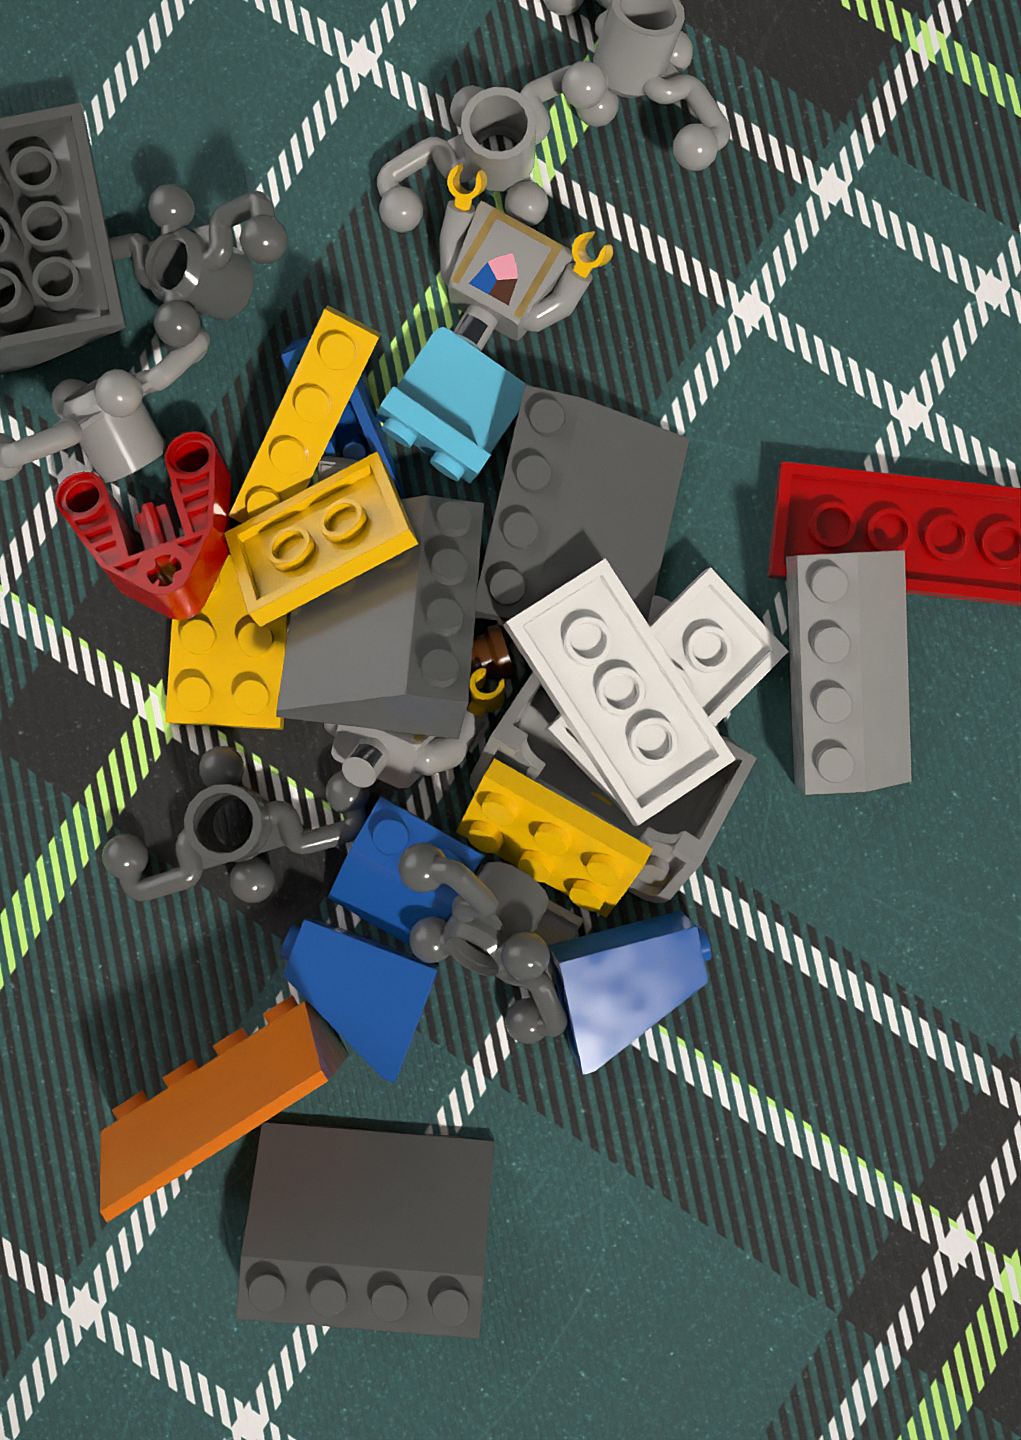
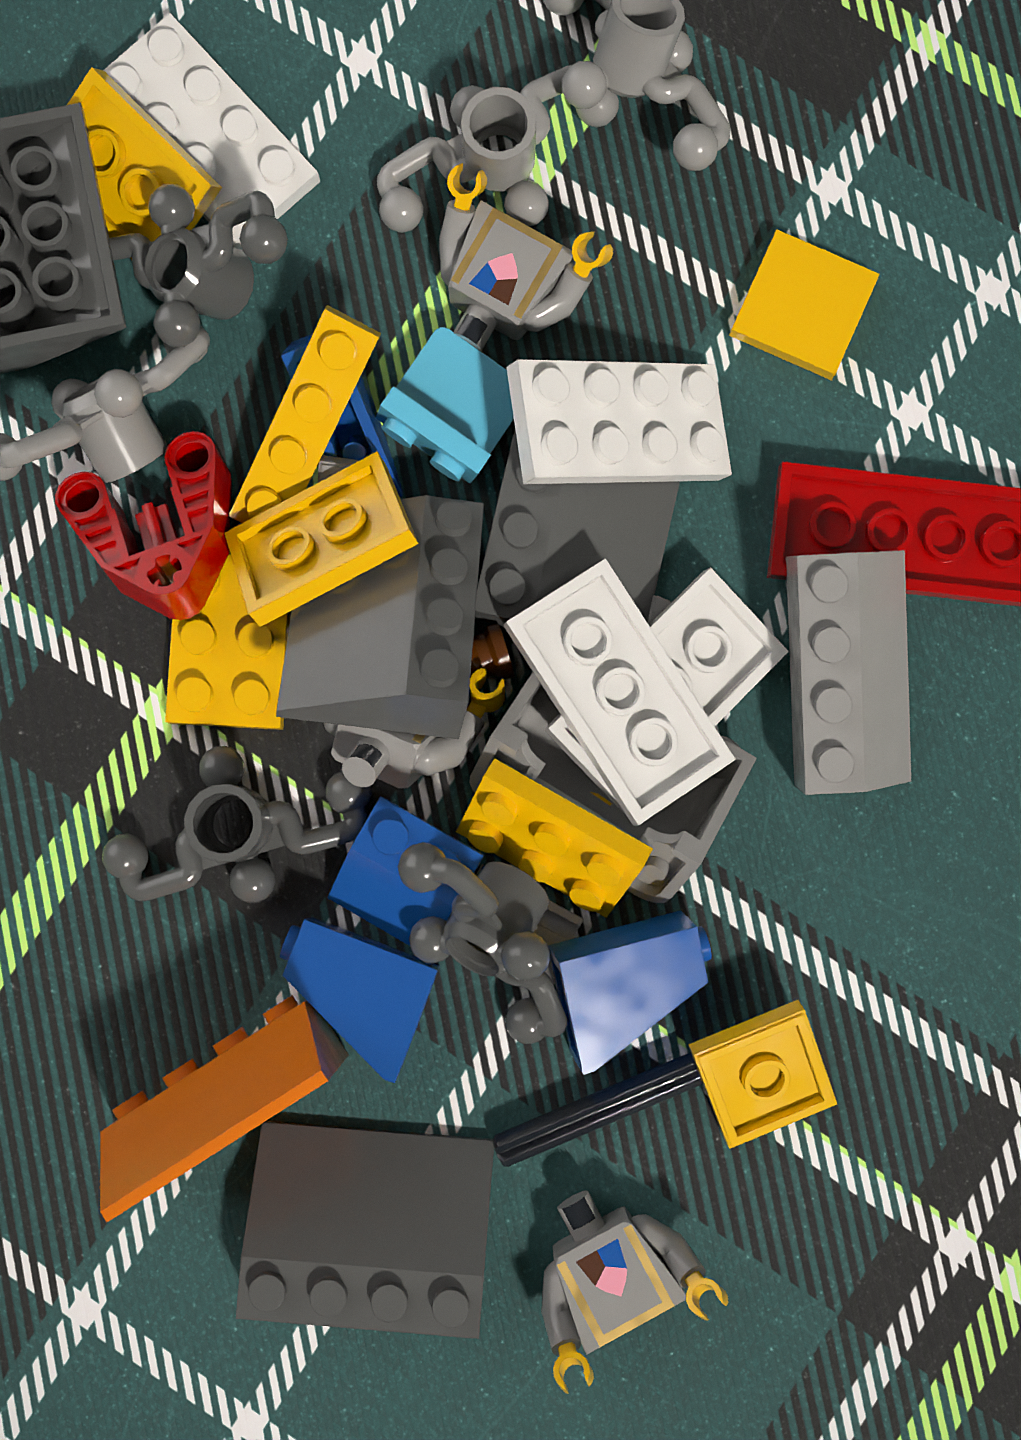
none -> yellow plate [67,67,222,260]
none -> white plate [103,13,320,250]
none -> black axle [493,1052,703,1167]
none -> white plate [506,359,732,484]
none -> light grey torso [541,1190,728,1394]
none -> yellow tile [688,1000,837,1149]
none -> yellow tile [729,229,880,380]

